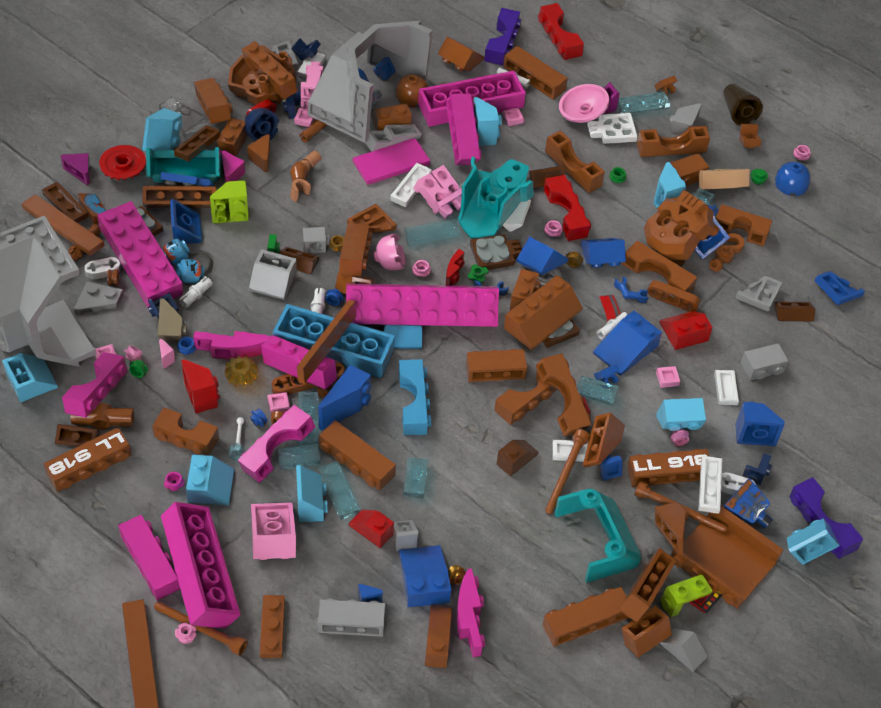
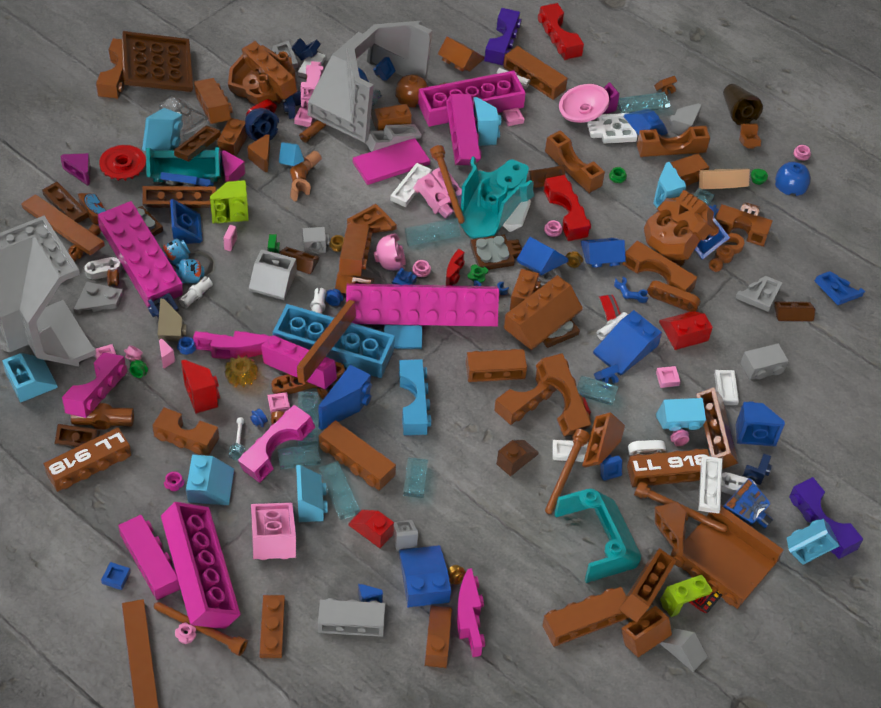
none -> dark orange arch [96,38,124,99]
none -> blue plate [101,562,131,590]
none -> reddish brown plate [122,31,193,92]
none -> bright pink tile [223,225,237,251]
none -> dark azure slope [279,142,304,166]
none -> blue tile [392,268,417,285]
none -> dark orange piece [430,145,465,224]
none -> blue slope [623,109,668,136]
none -> white beam [628,440,667,456]
none -> dark orange brick [696,387,739,469]
none -> tile [740,202,760,216]

